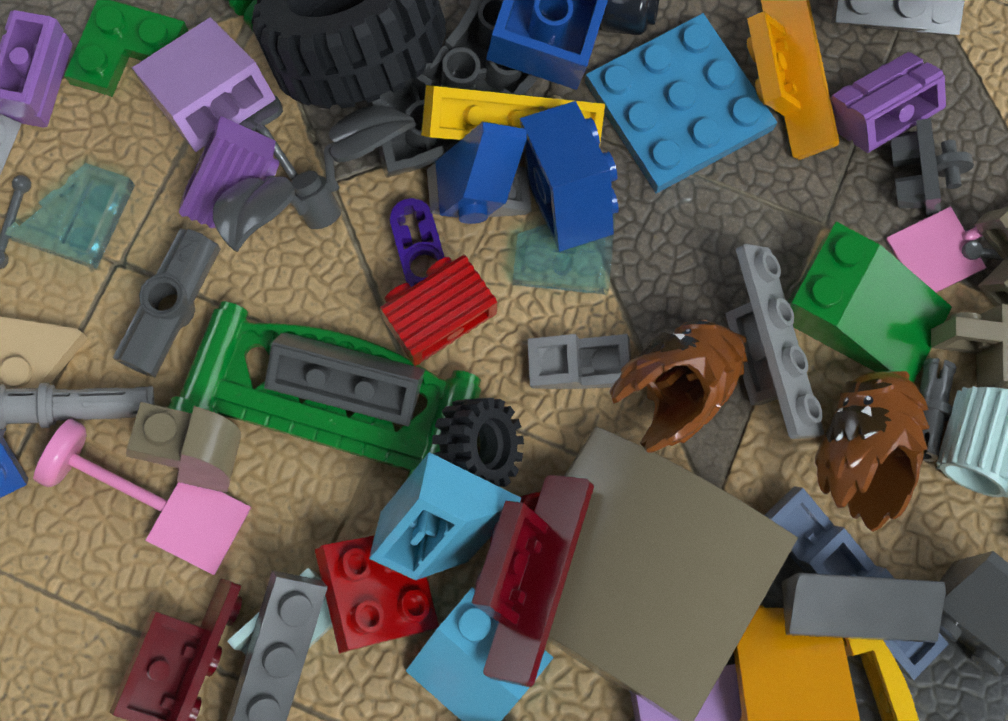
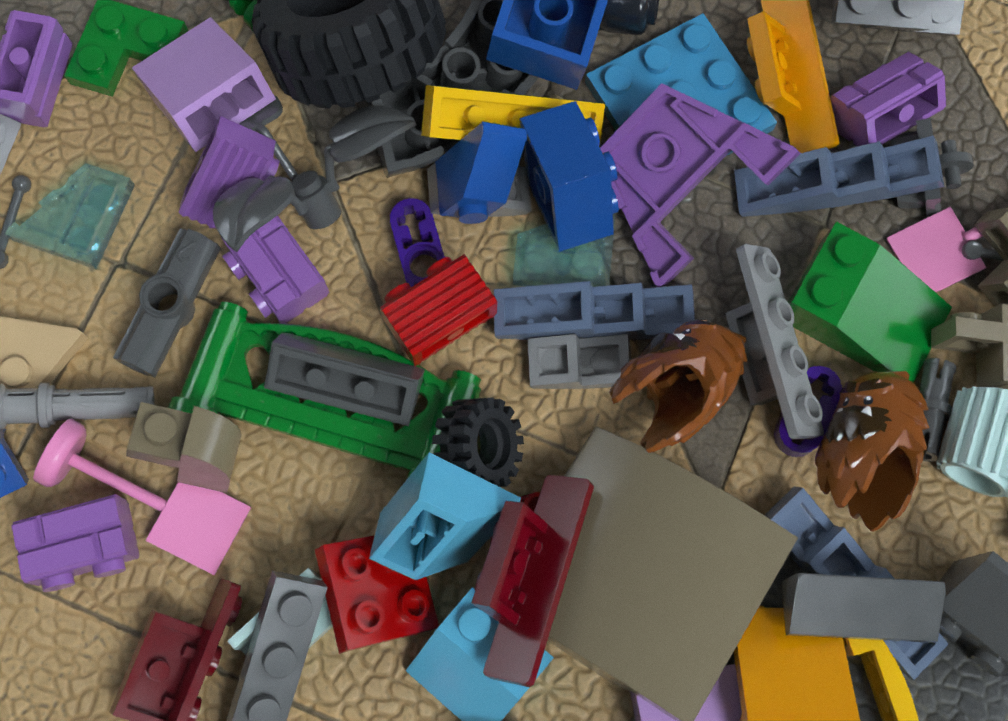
none -> medium lavender brick [11,494,140,592]
none -> medium lavender brick [221,215,330,324]
none -> sand blue slope [494,281,695,340]
none -> medium lavender wing [600,83,801,287]
none -> sand blue slope [734,136,944,217]
none -> dark purple beam [774,366,842,457]

